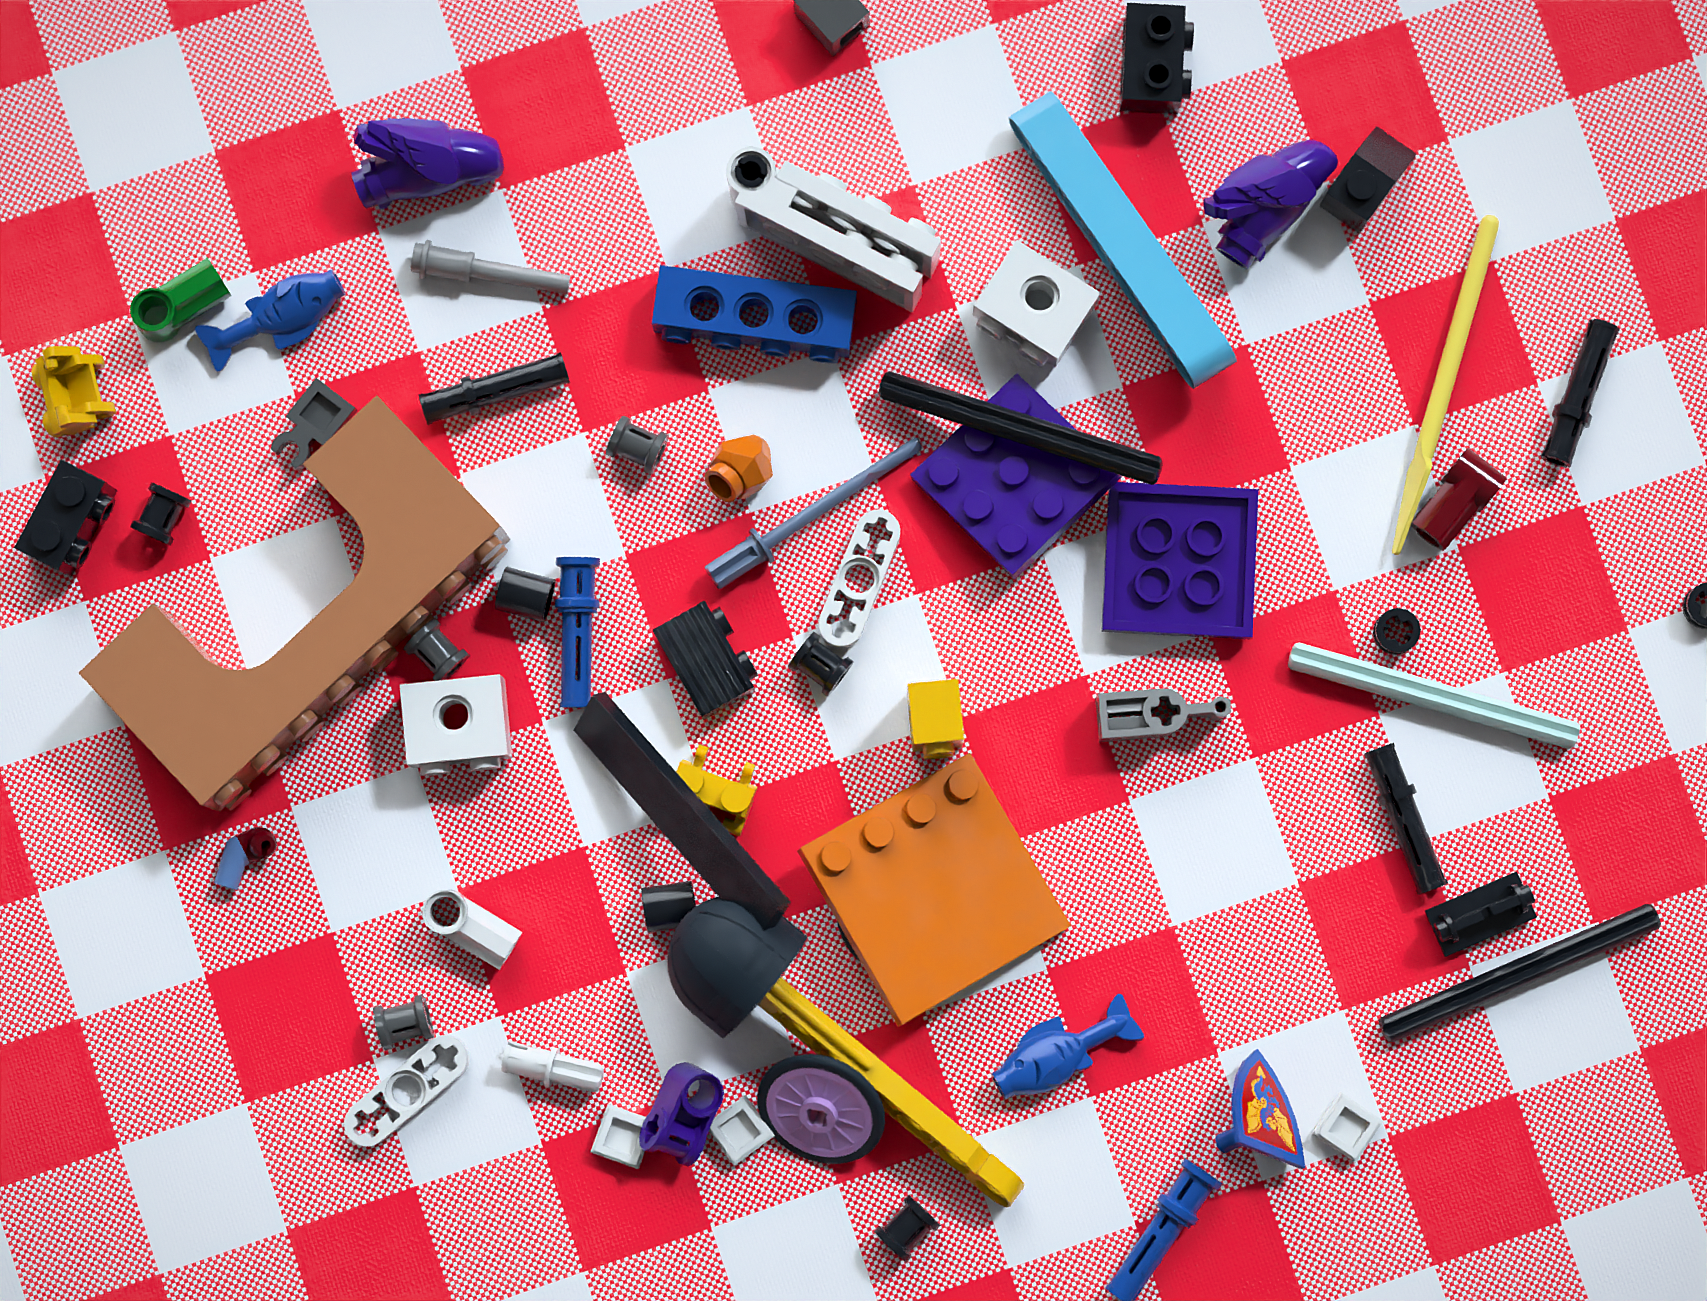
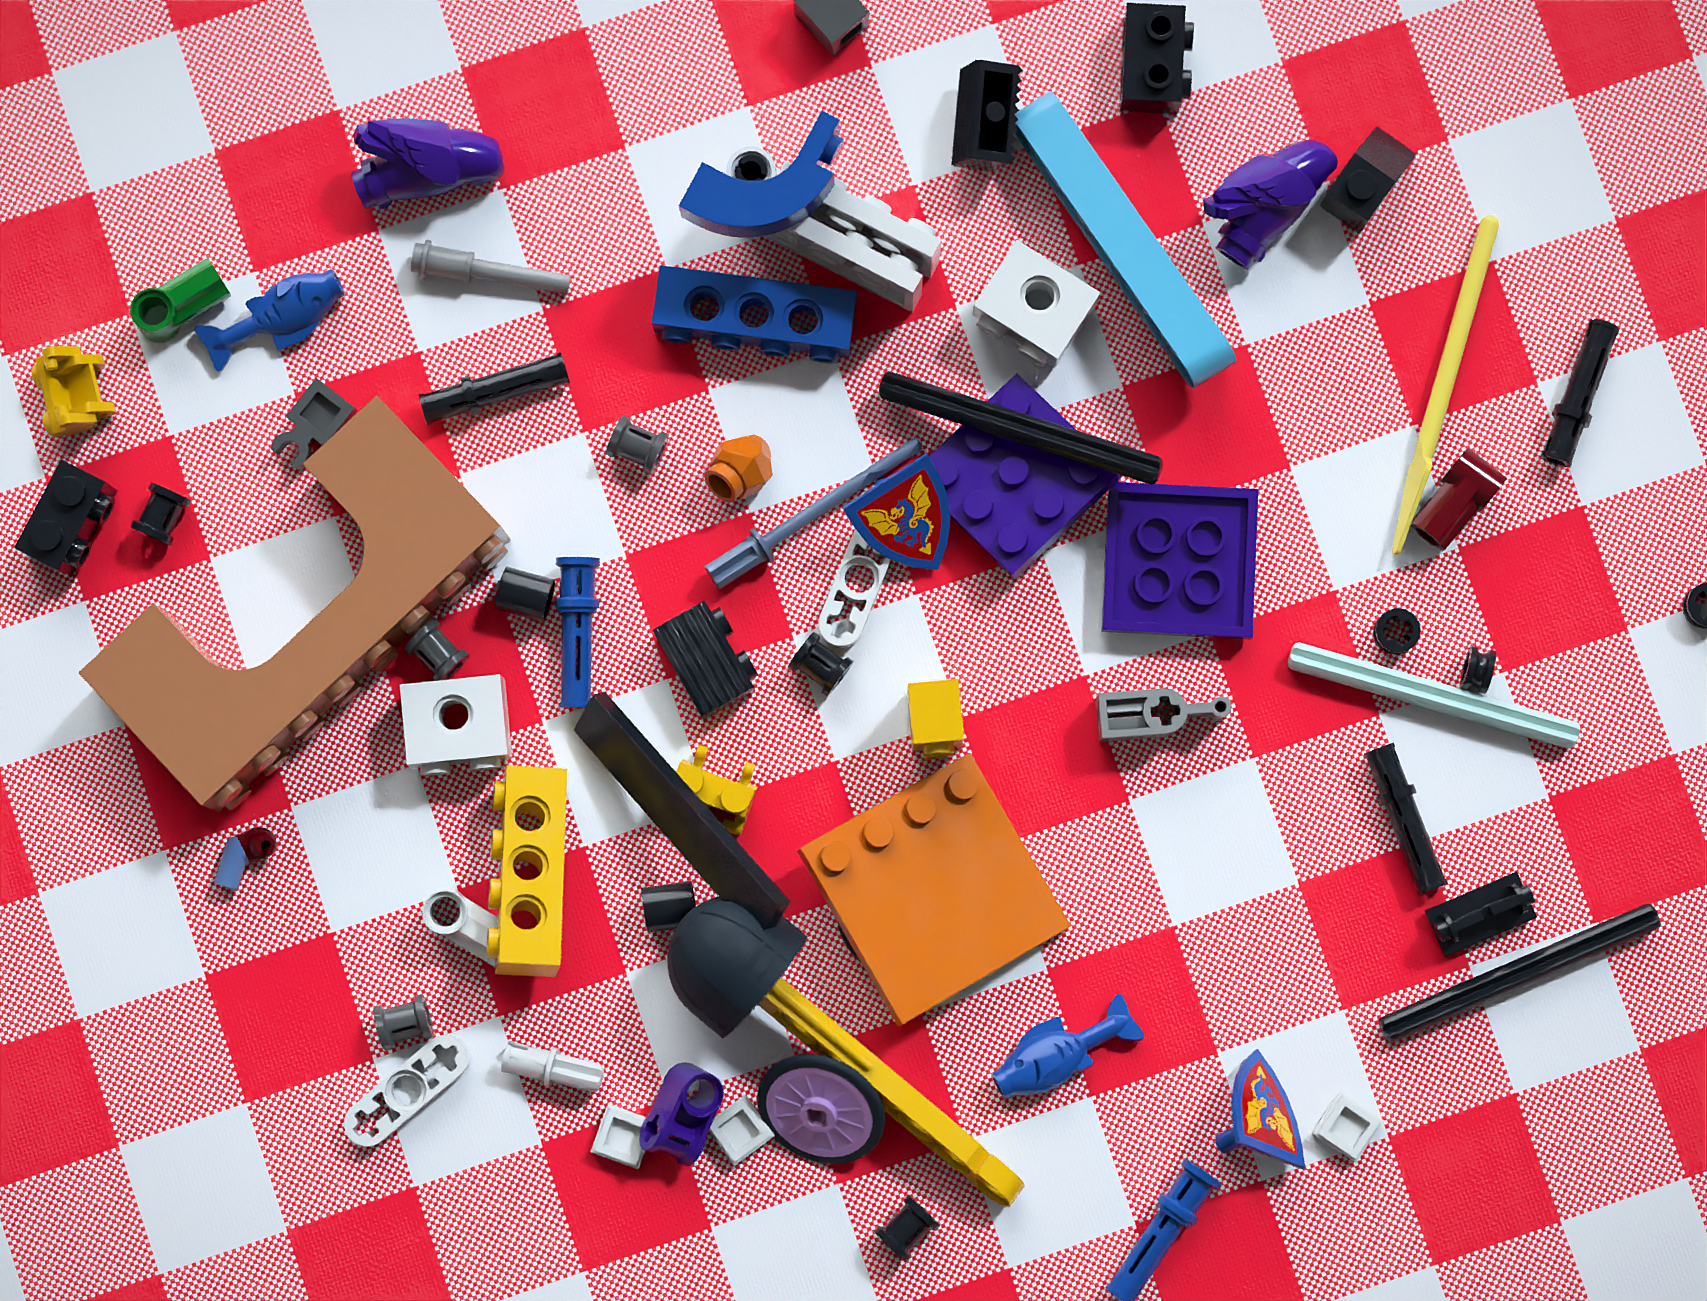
none -> yellow brick [486,765,567,977]
none -> blue arch [678,111,844,238]
none -> shield [842,453,950,570]
none -> black brick [951,60,1023,172]
none -> black bush [1460,645,1496,694]

